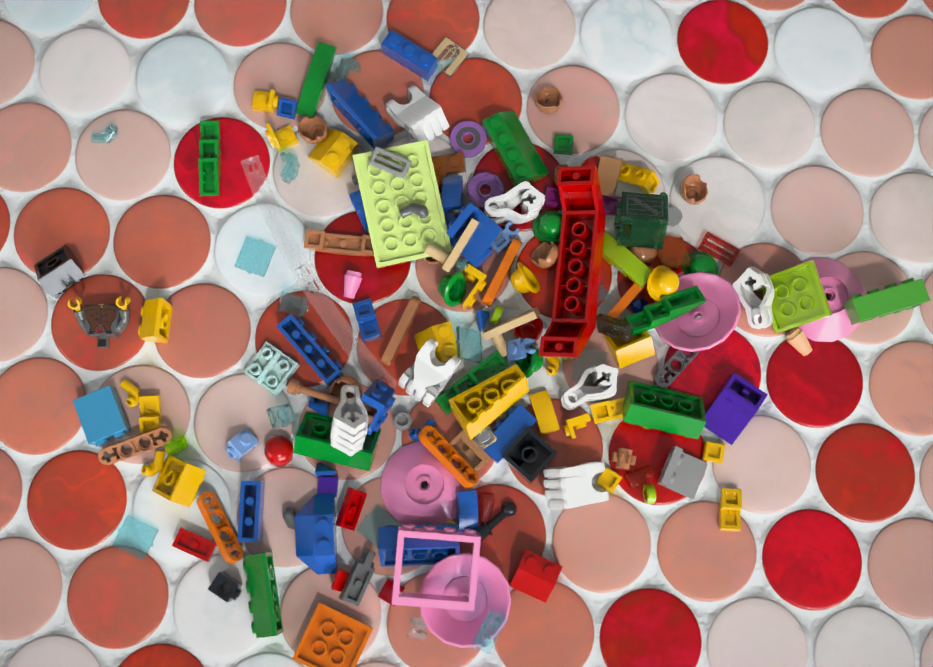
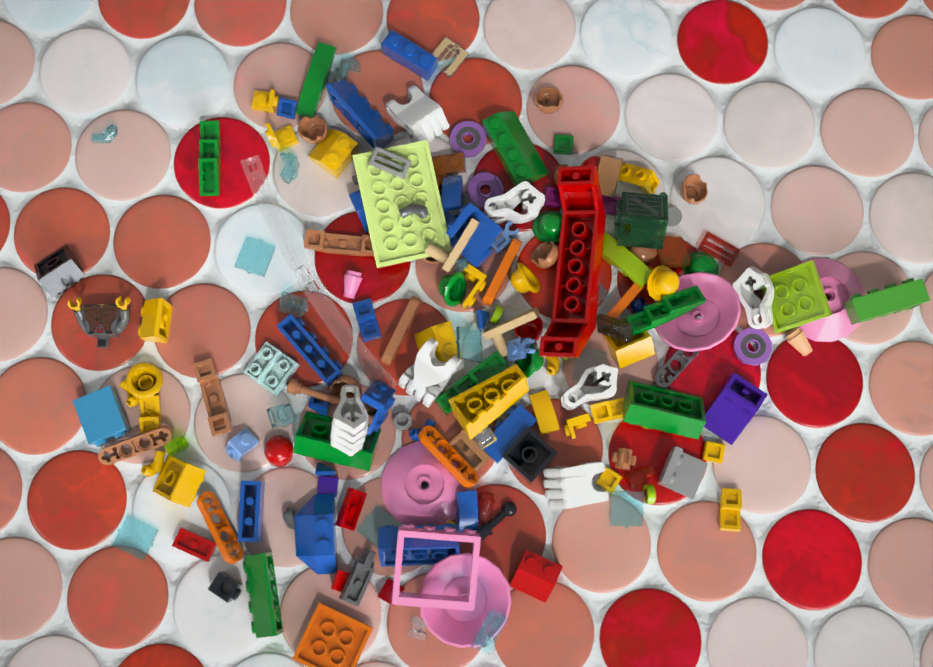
none -> yellow hat [126,362,163,398]
none -> nougat slope [193,358,232,437]
none -> clear light blue piece [610,489,644,528]
none -> medium lavender tile [733,328,772,366]

